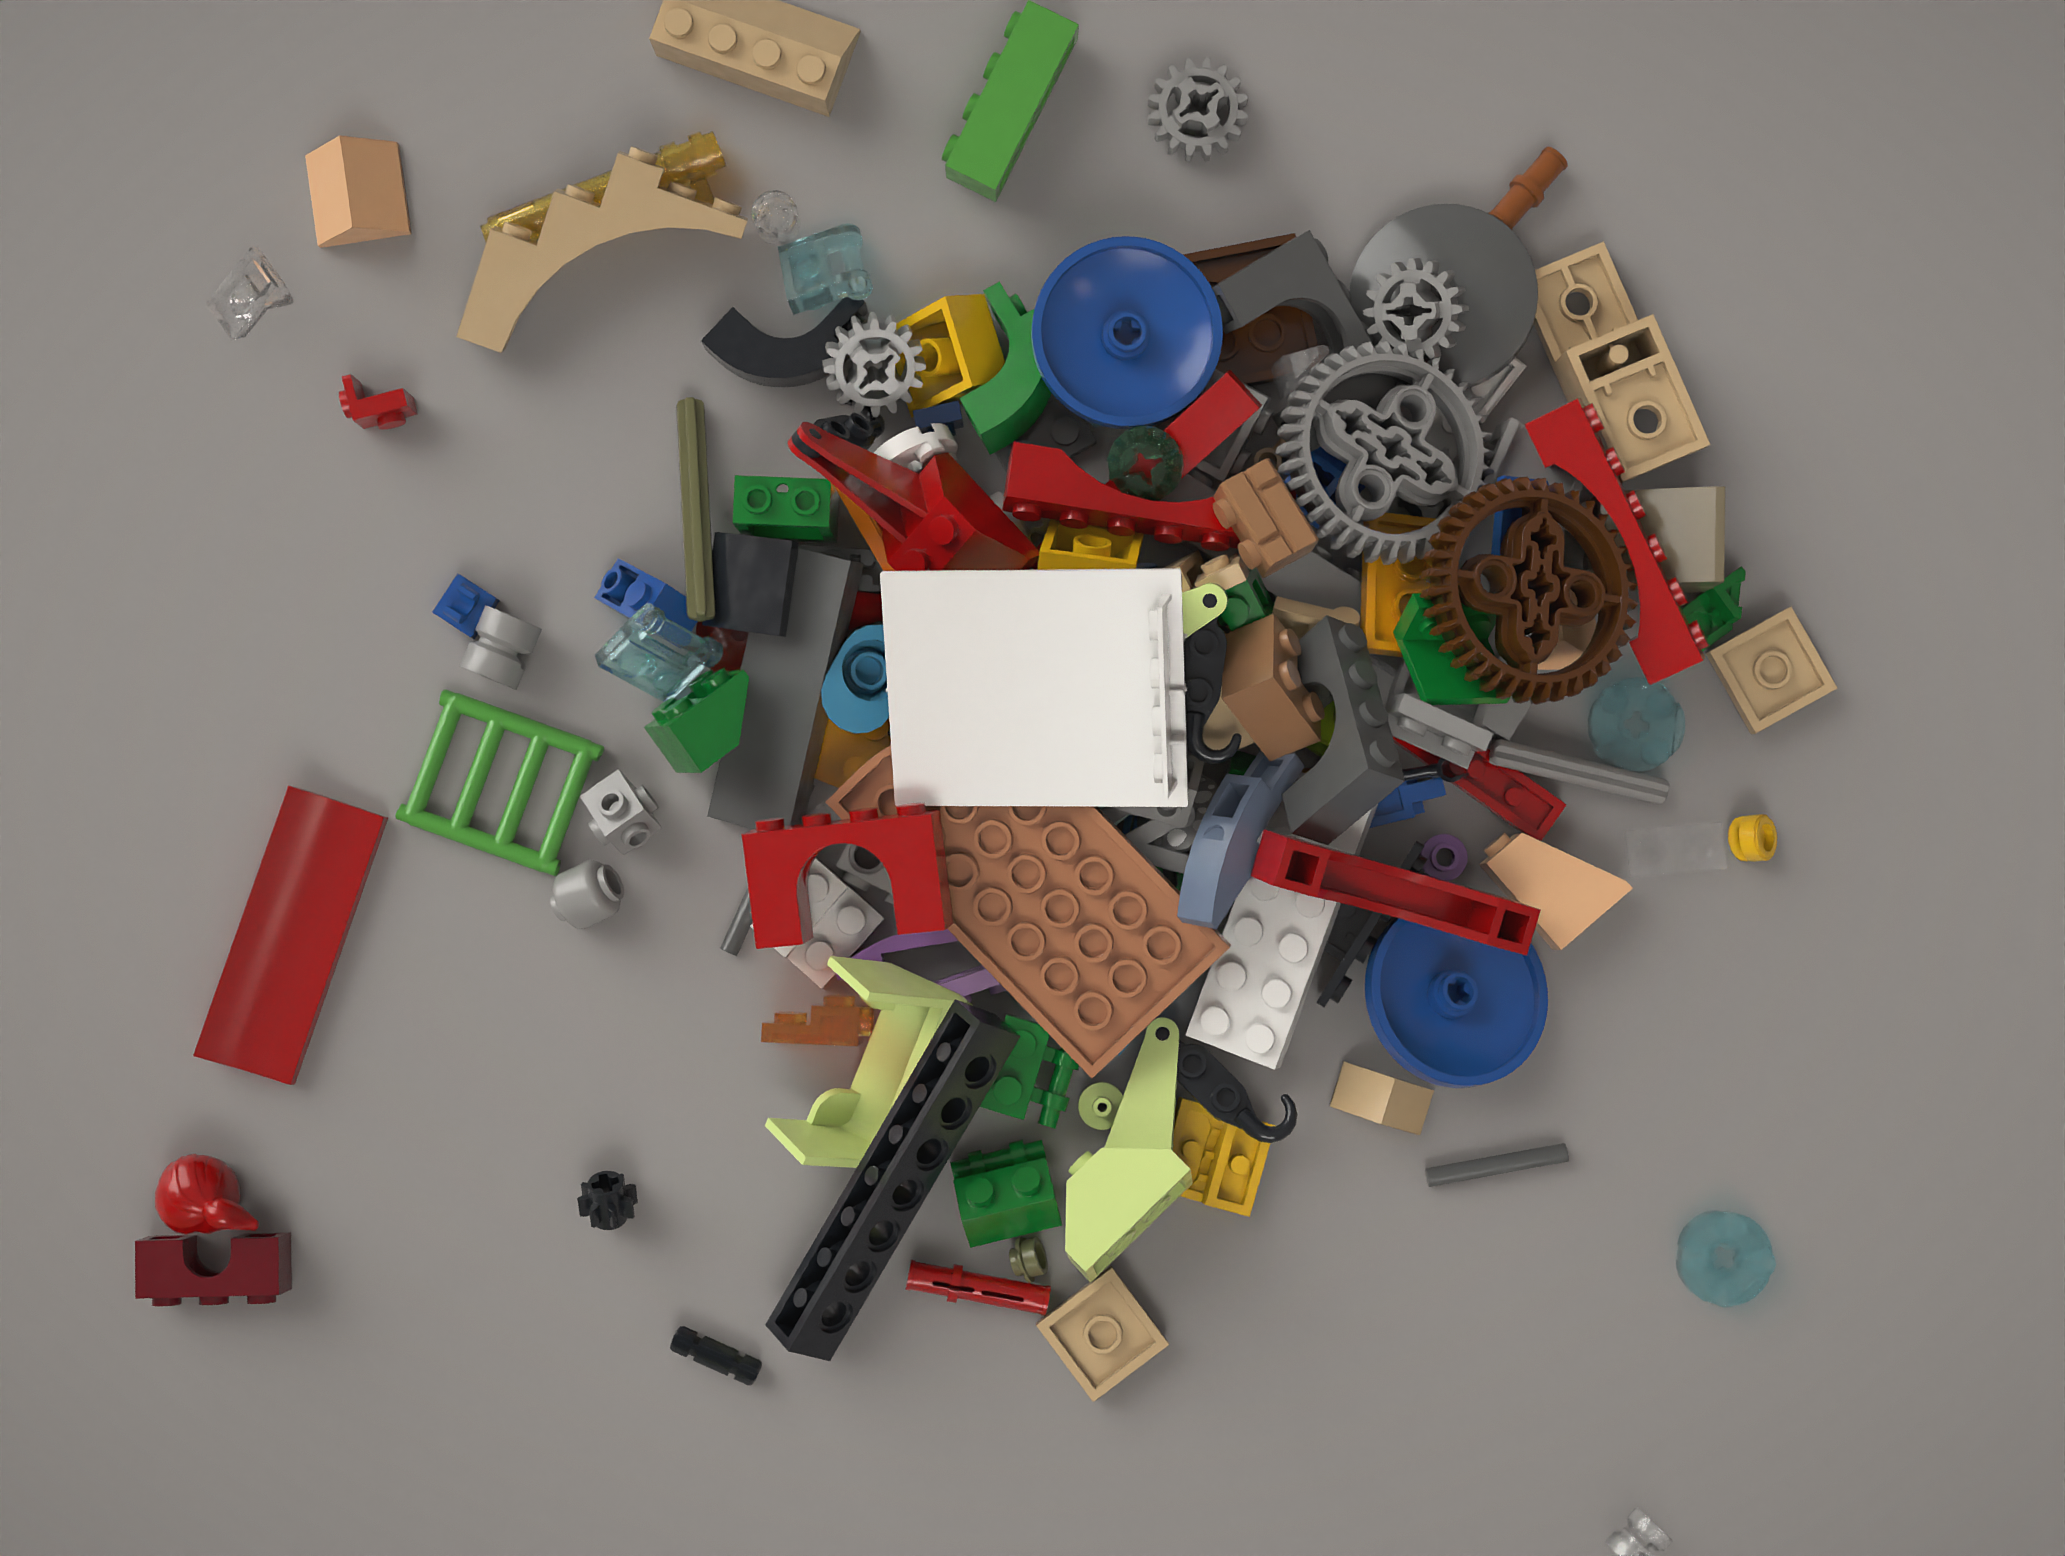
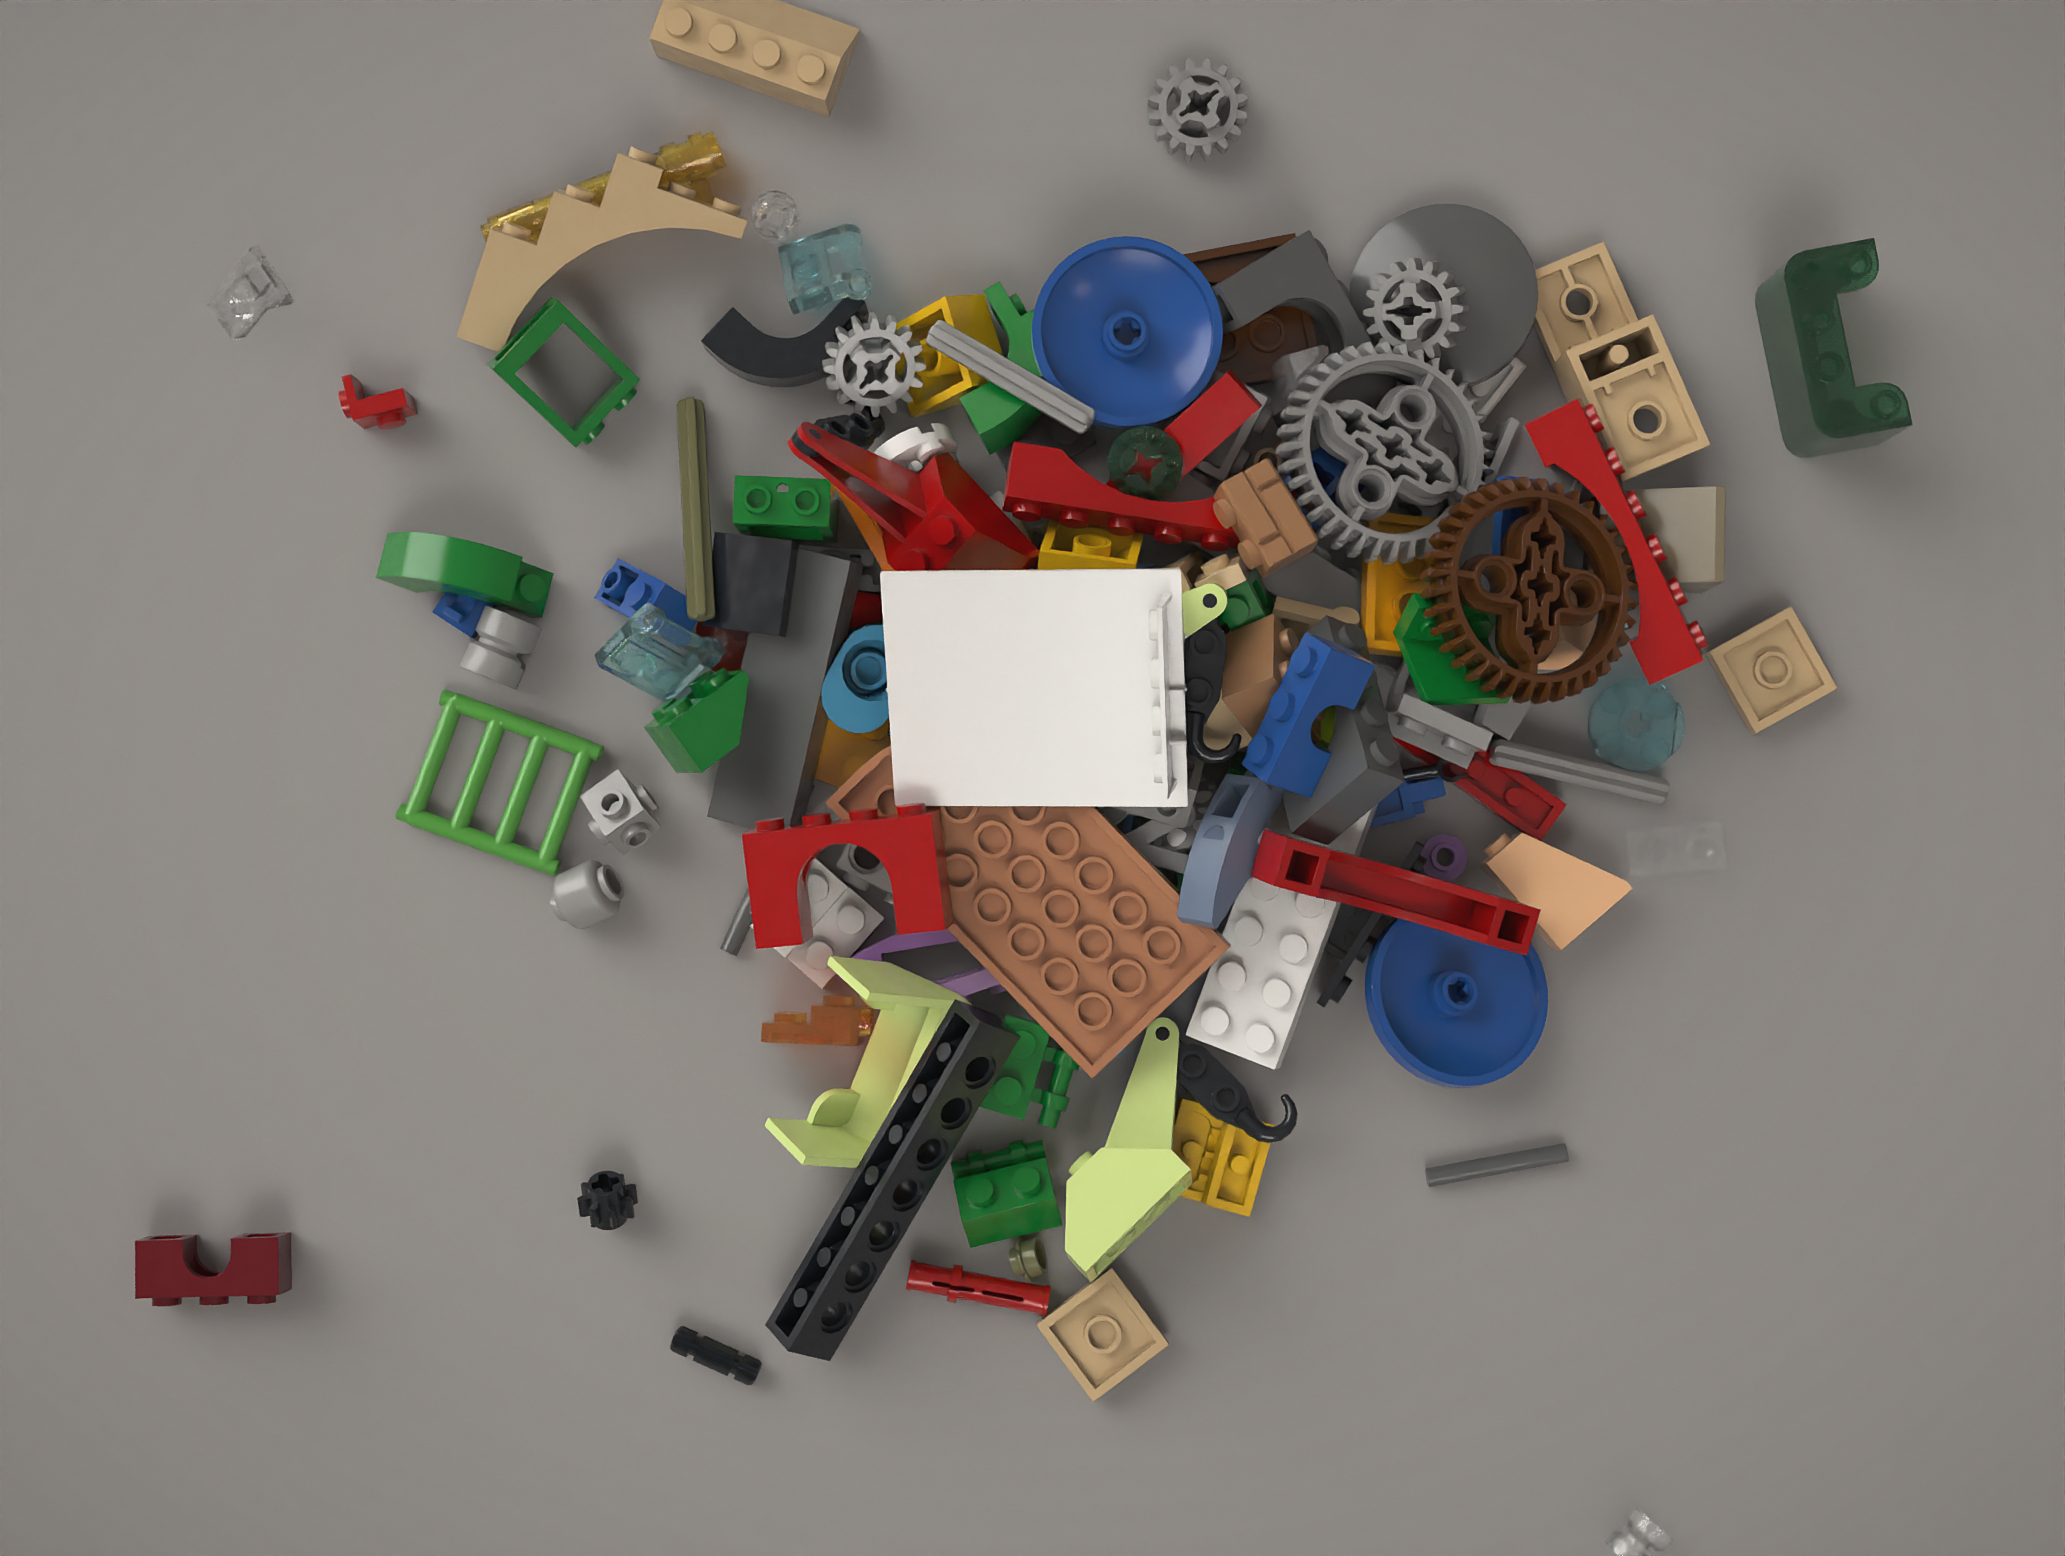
red hair [155,1154,259,1234] -> none
red arch [193,785,388,1085] -> none
light nougat slope [305,135,411,248] -> none
dark blue plate [913,401,964,436] -> none
bright green brick [941,0,1079,202] -> none
yellowish green tile [1078,1081,1123,1130] -> none
tan slope [1329,1061,1434,1135] -> none
dark orange pin [1489,147,1568,230] -> none
clear light blue plate [1676,1210,1776,1308] -> none
green slope [1682,566,1746,652] -> none
yellow tile [1728,814,1777,862] -> none
none -> green arch [376,532,554,618]
none -> green window [486,297,640,448]
none -> light grey axle [926,320,1096,434]
none -> blue arch [1242,632,1376,798]
none -> clear green windscreen [1755,238,1913,458]

